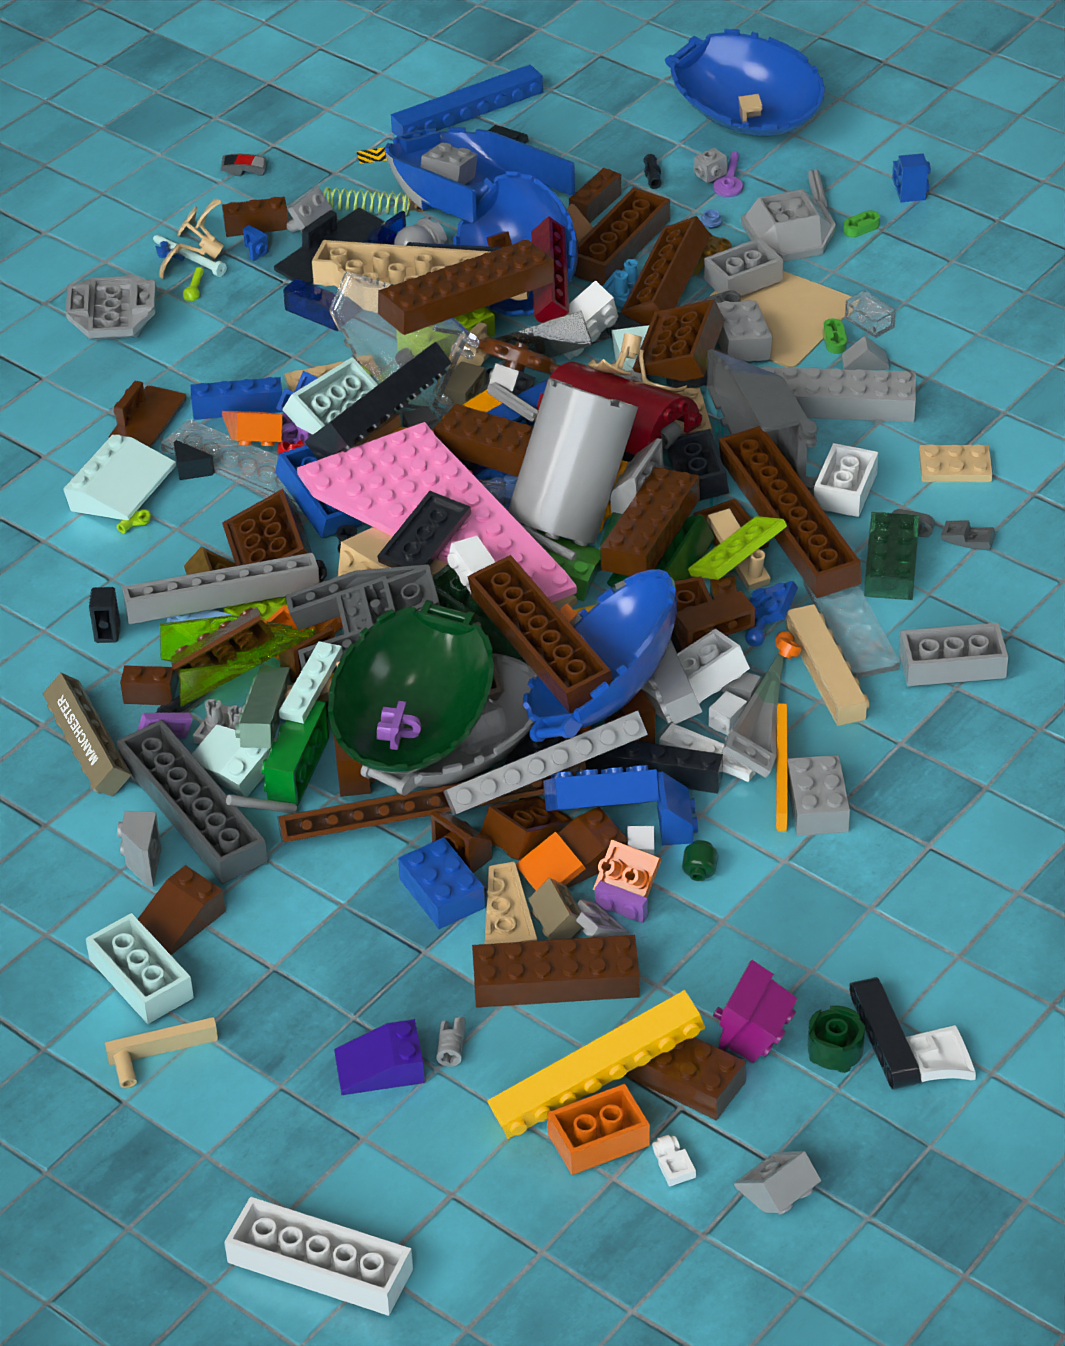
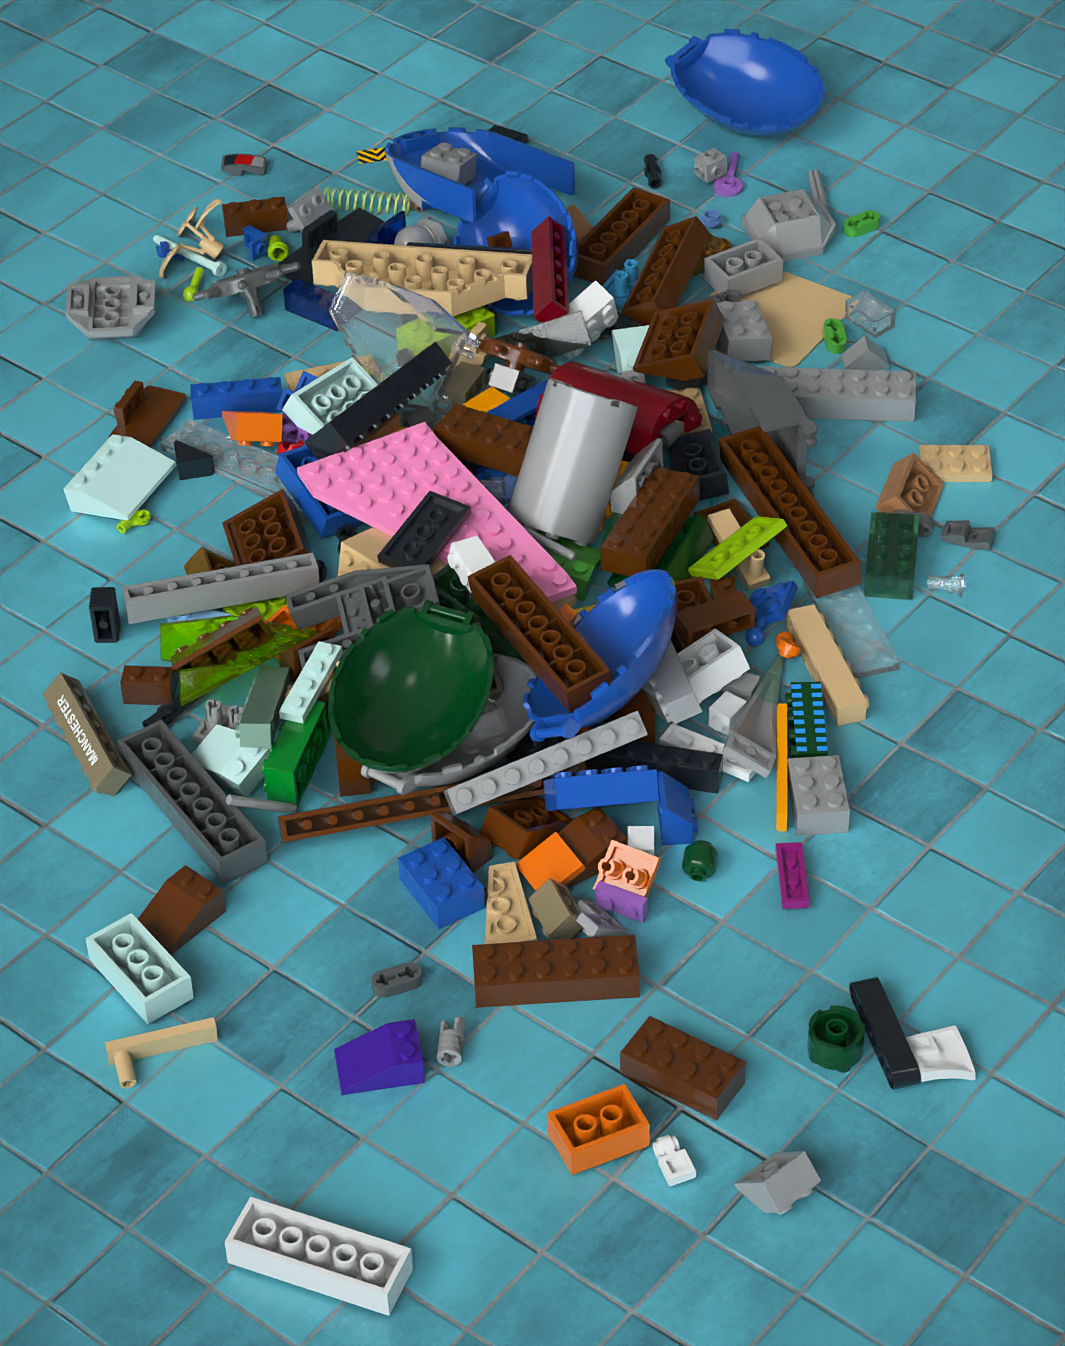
light grey slope [117,811,162,887] -> none
medium lavender plate [137,713,193,739] -> none
medium lavender hips [377,701,421,750] -> none
reddish brown brick [378,239,554,335] -> none
blue brick [391,64,543,137] -> none
light grey axle [487,382,539,422] -> none
yellow brick [487,990,705,1139] -> none
reddish brown brick [569,168,621,223] -> none
tan plant [588,333,687,393] -> none
magenta piece [712,960,797,1063] -> none
tan panel [738,94,762,124] -> none
white brick [814,443,878,517] -> none
blue brick [892,153,931,203] -> none
light grey brick [899,623,1008,686] -> none
none -> dark grey piece [192,262,301,317]
none -> lime cone [268,235,289,262]
none -> dark grey beam [372,963,423,998]
none -> magenta plate [775,842,809,909]
none -> dark green brick [785,682,828,758]
none -> medium nougat slope [875,453,944,528]
none -> clear pin [927,573,966,597]

